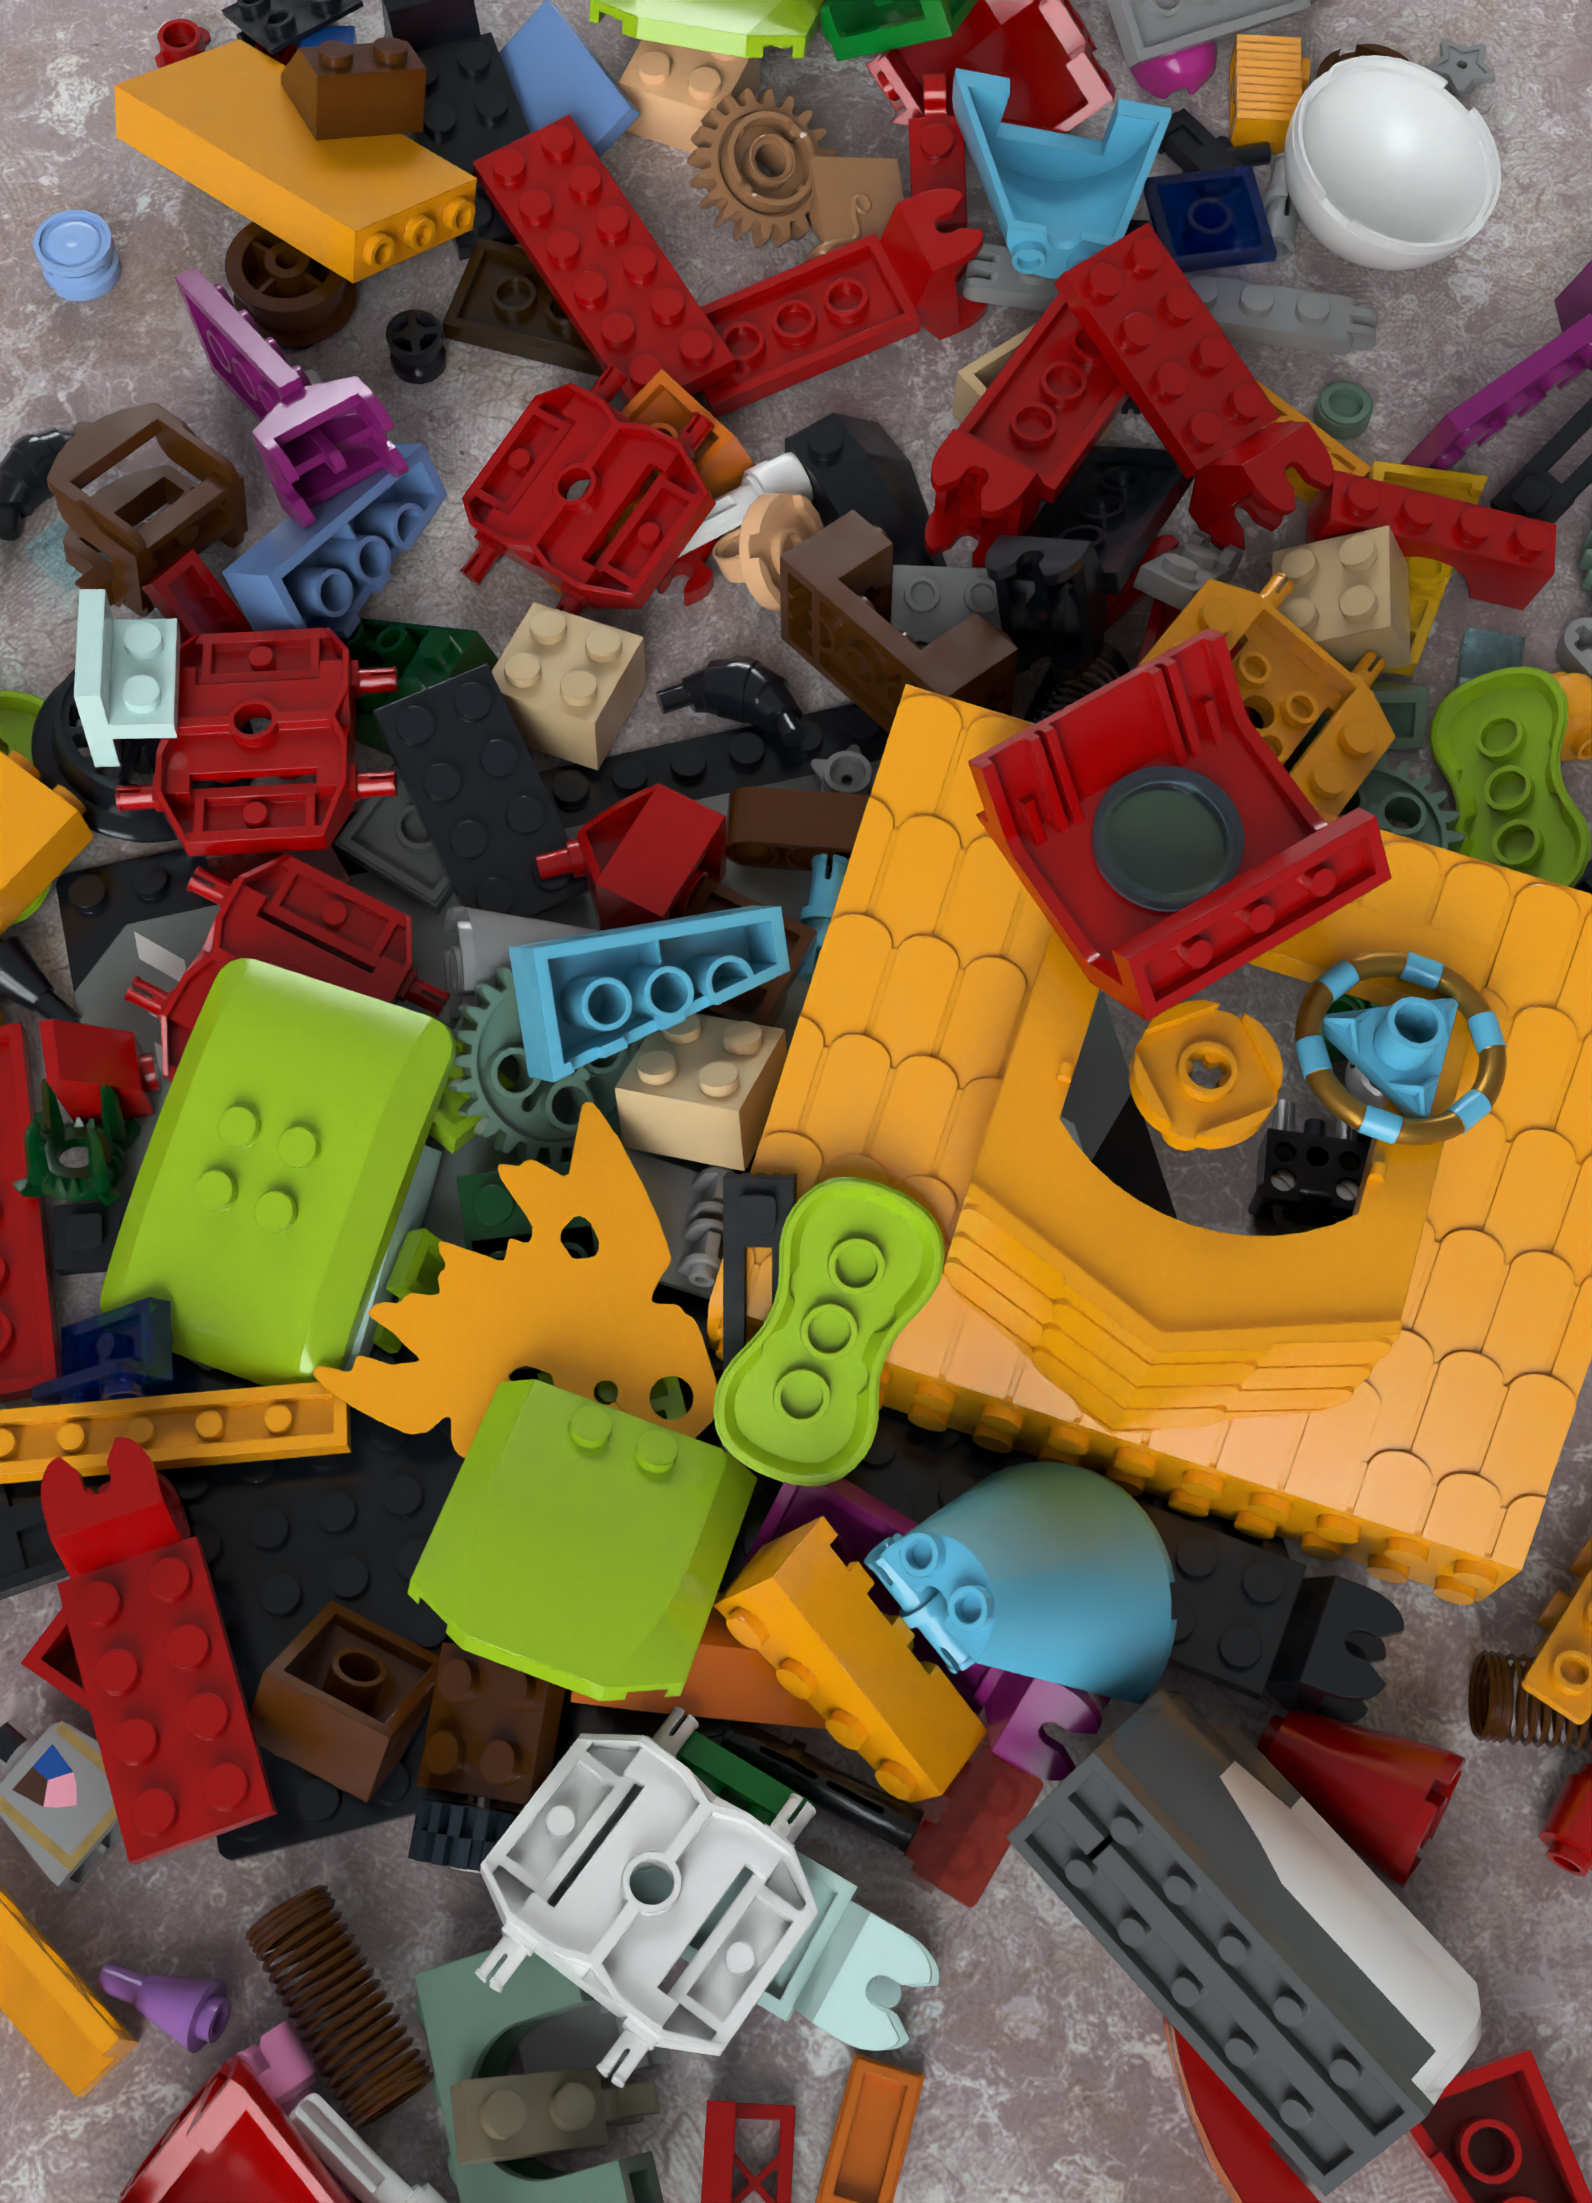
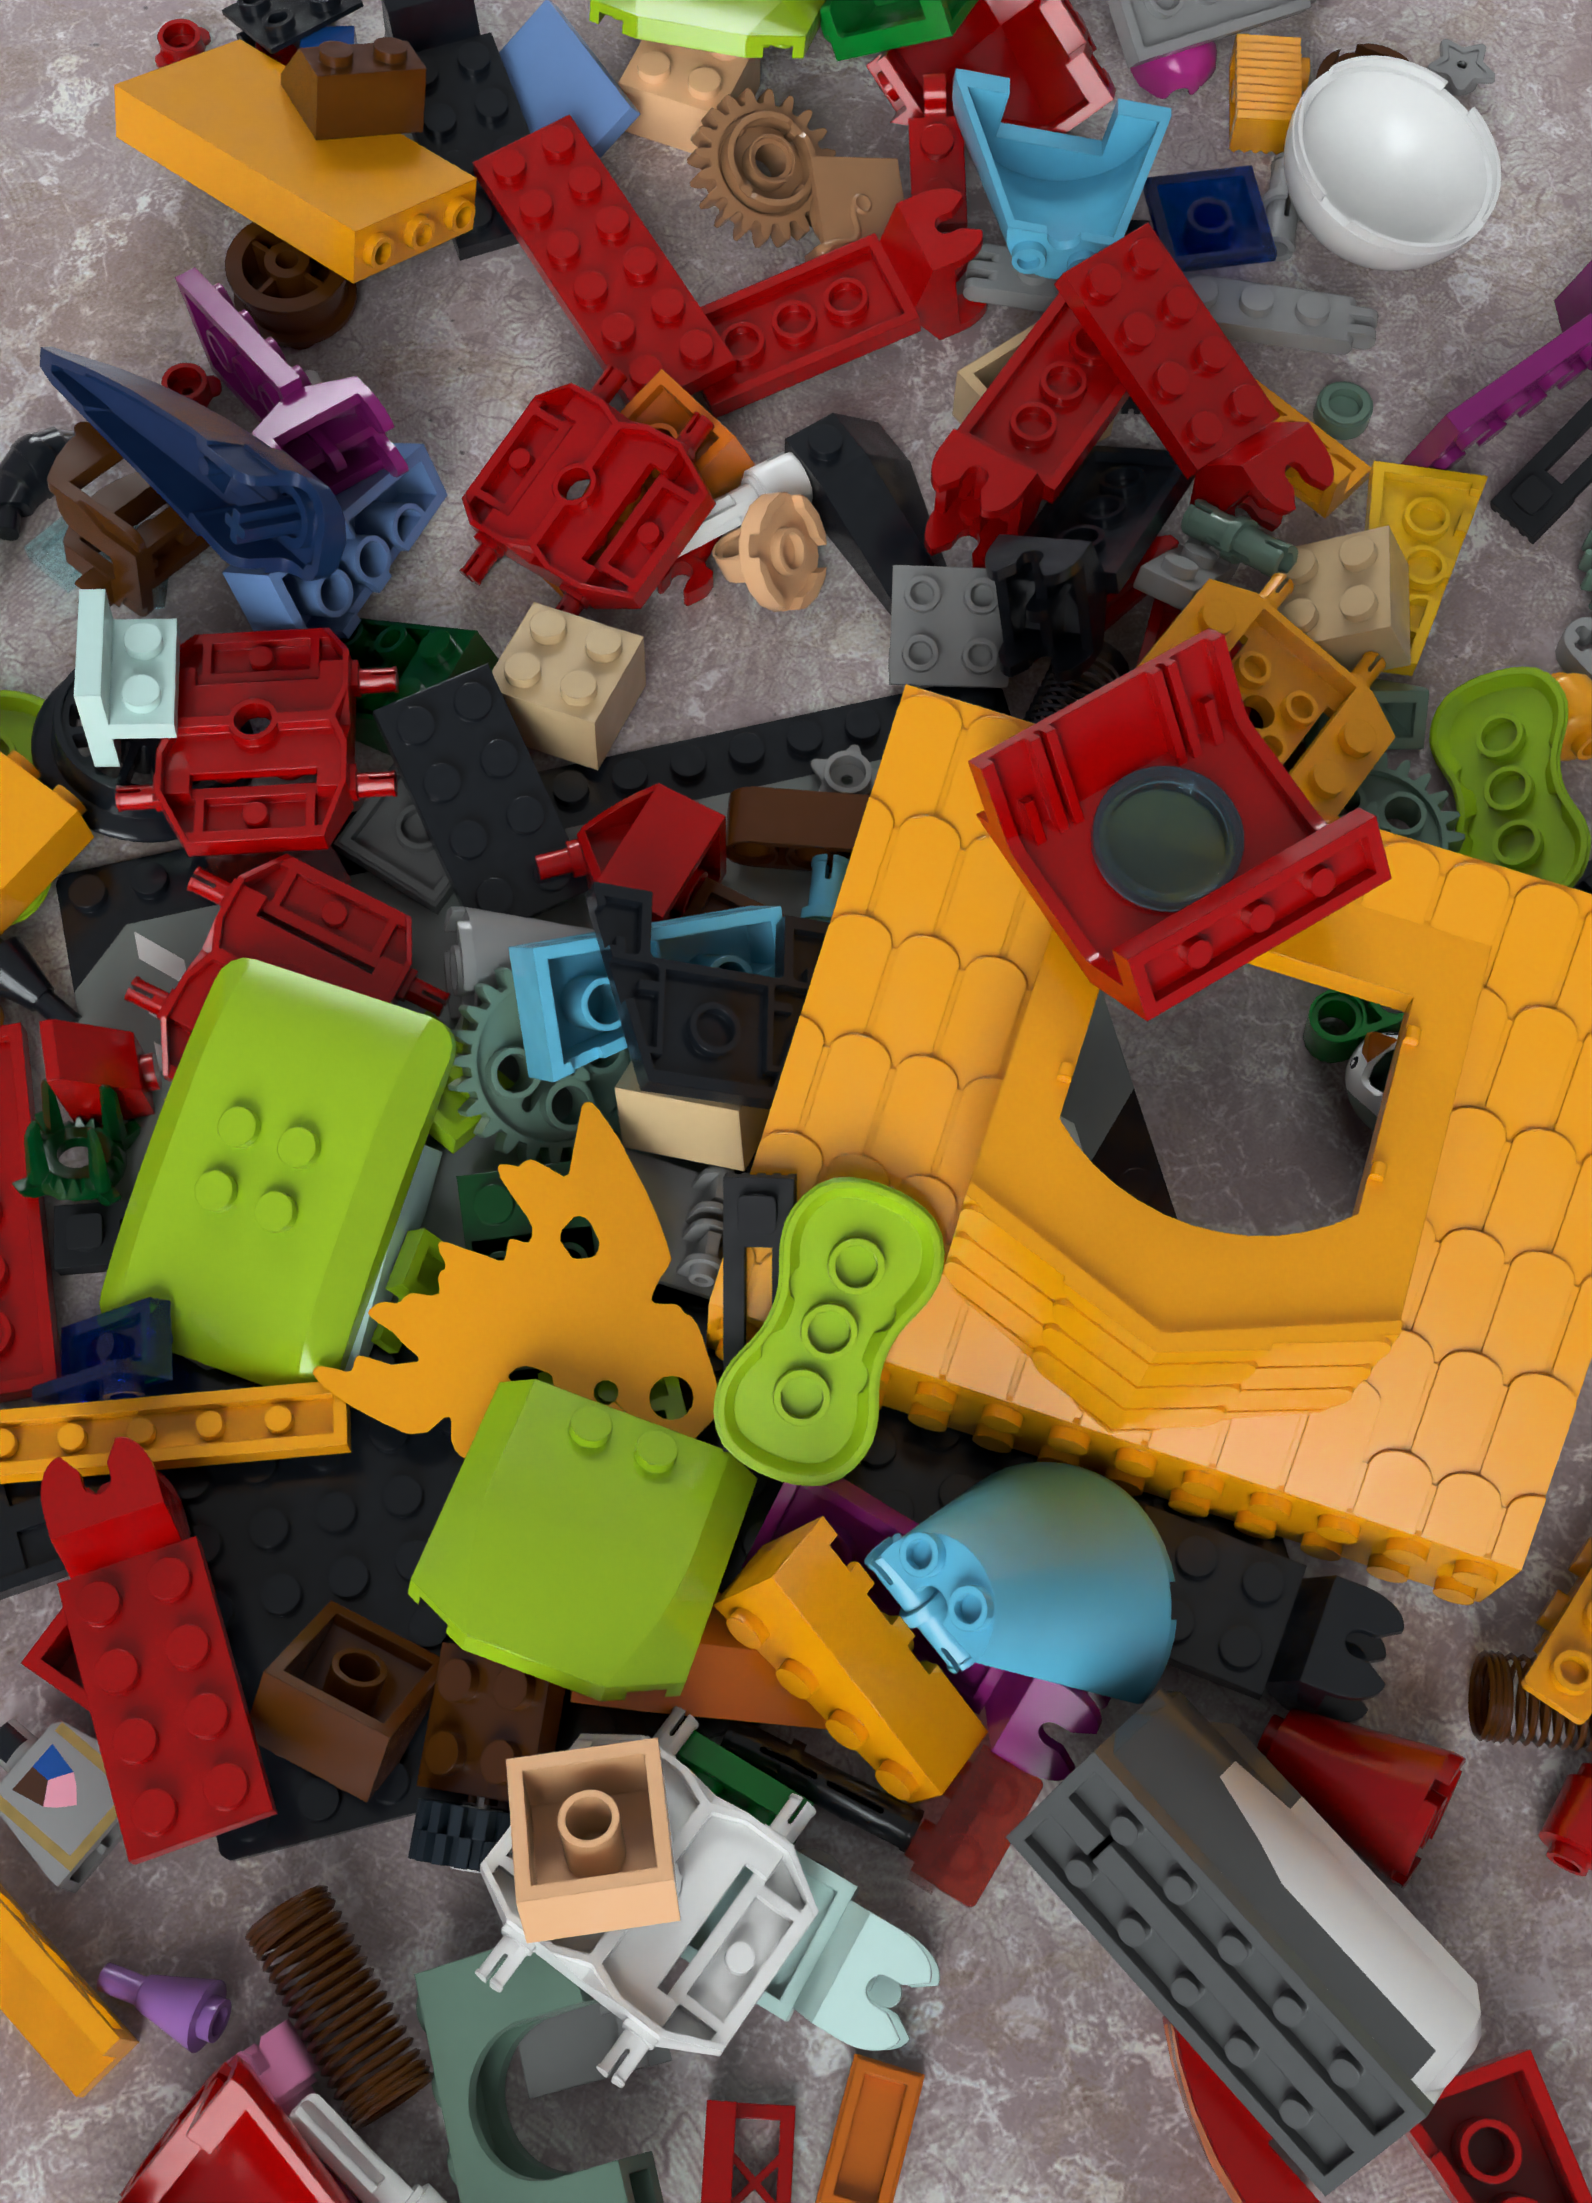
light blue wheel [33,209,122,301] -> none
red tile [141,549,253,643] -> none
black wheel [386,310,447,384] -> none
dark brown plate [442,237,603,377] -> none
dark tan plate [450,2067,659,2166] -> none
black piece [656,656,806,747] -> none
reddish brown plate [780,510,1018,734] -> none
light orange plate [1129,1000,1284,1151] -> none
black piece [1158,108,1271,197] -> none
black piece [1248,1099,1370,1233] -> none
medium azure piece [1294,950,1507,1146] -> none
red arch [1305,470,1557,611] -> none
clear light blue tile [1455,627,1525,688] -> none
none -> dark blue piece [40,347,346,581]
none -> red plate [161,363,222,408]
none -> light nougat brick [506,1737,681,1943]
none -> black wing [586,882,830,1110]
none -> sand green pin [1181,499,1298,578]

